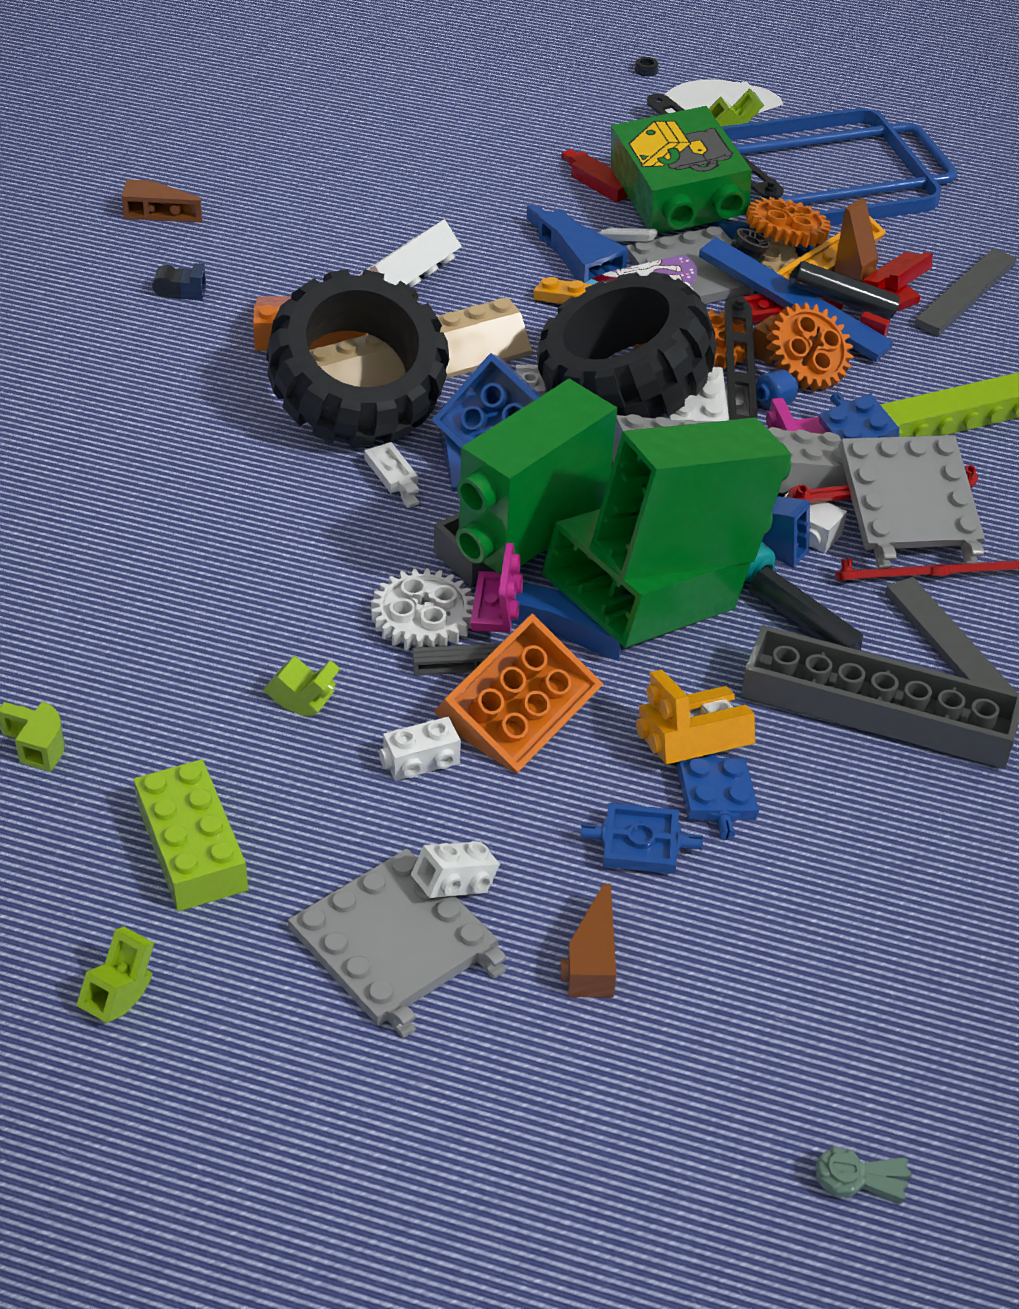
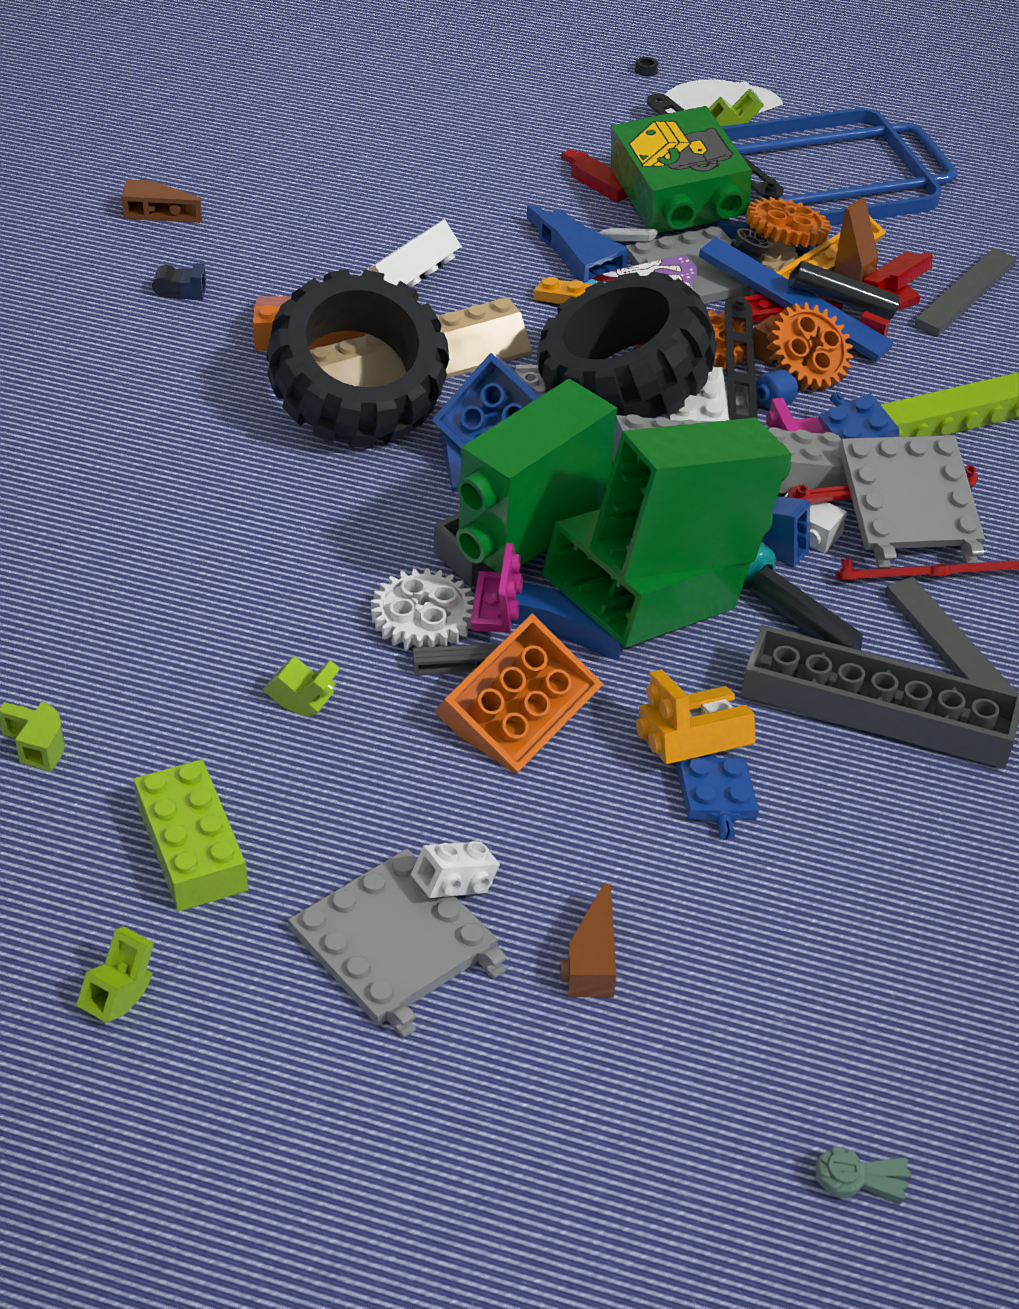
white plate [364,442,419,508] -> none
white brick [379,716,461,781] -> none
blue plate [580,803,703,874] -> none

